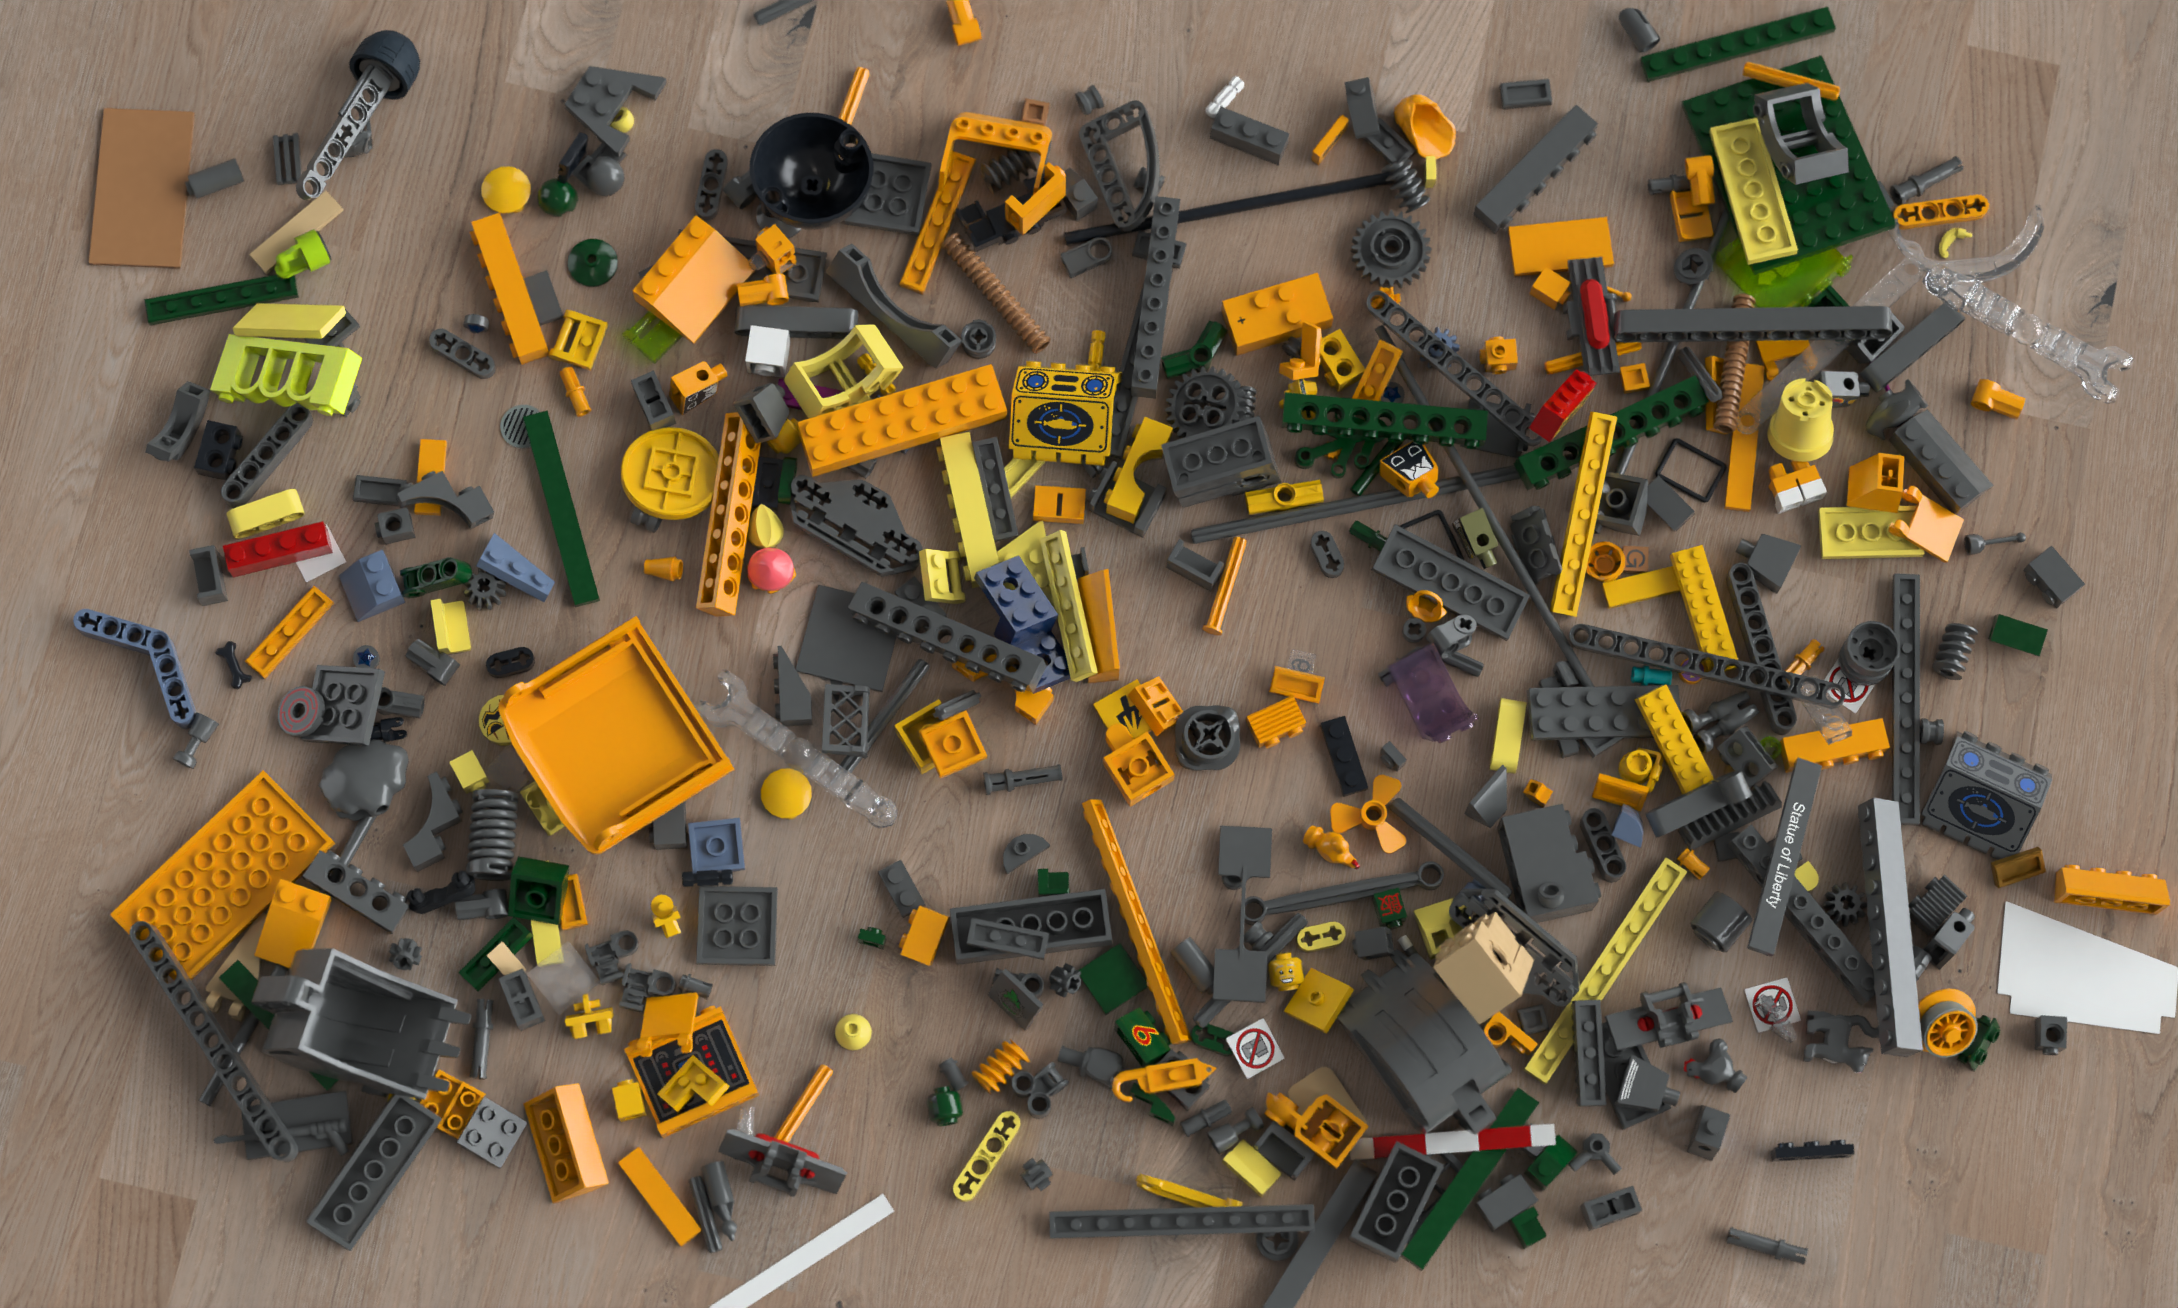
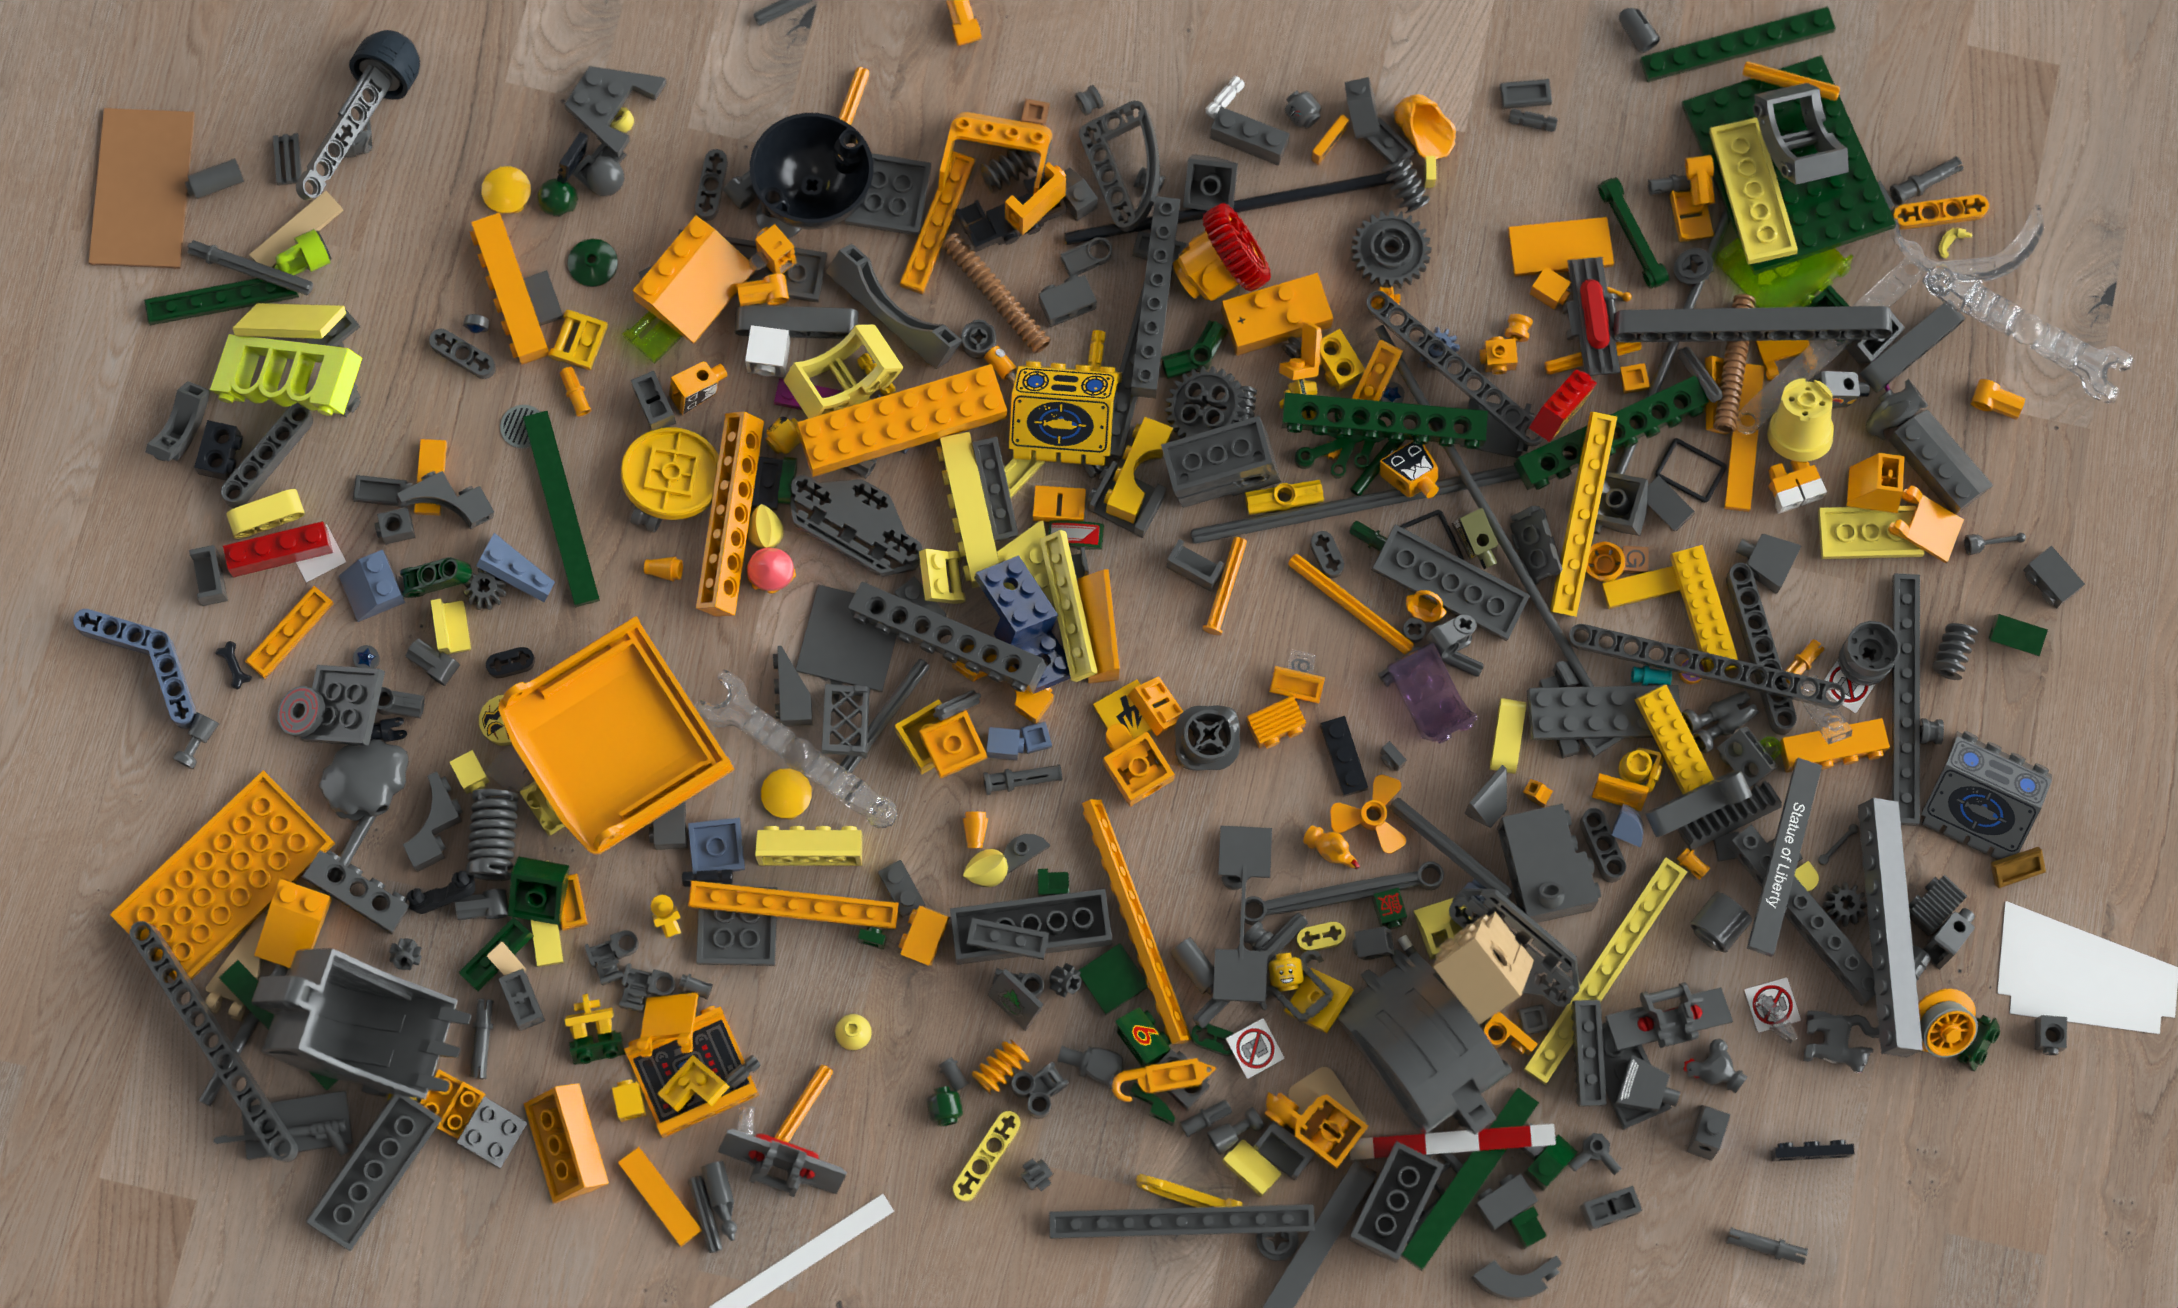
clear plate [526,941,600,1015] -> none
dark grey torso [733,383,789,444] -> none
dark grey brick [1473,104,1598,233] -> none
light orange slope [2054,865,2170,915] -> none
none -> dark grey axle [187,240,313,295]
none -> dark green hinge [569,1030,625,1065]
none -> light orange tile [688,881,899,930]
none -> dark grey axle [721,1055,760,1097]
none -> light yellow slope [755,826,862,866]
none -> light orange cone [963,811,988,848]
none -> light yellow piece [963,849,1008,887]
none -> light orange piece [984,346,1017,385]
none -> sand blue brick [987,727,1025,761]
none -> sand blue tile [1021,721,1052,754]
none -> dark grey brick [1039,275,1097,328]
none -> slope [1048,520,1104,550]
none -> piece [1173,203,1271,301]
none -> dark grey slope [1183,154,1238,211]
none -> dark grey piece [1258,950,1333,1022]
none -> dark grey head [1285,91,1321,129]
none -> light orange axle [1288,554,1414,655]
none -> dark grey arch [1471,1255,1562,1300]
none -> light orange wheel [1504,314,1533,342]
none -> dark grey axle [1508,109,1558,132]
none -> dark green piece [1597,177,1669,289]
none -> dark grey hinge [1818,824,1859,865]

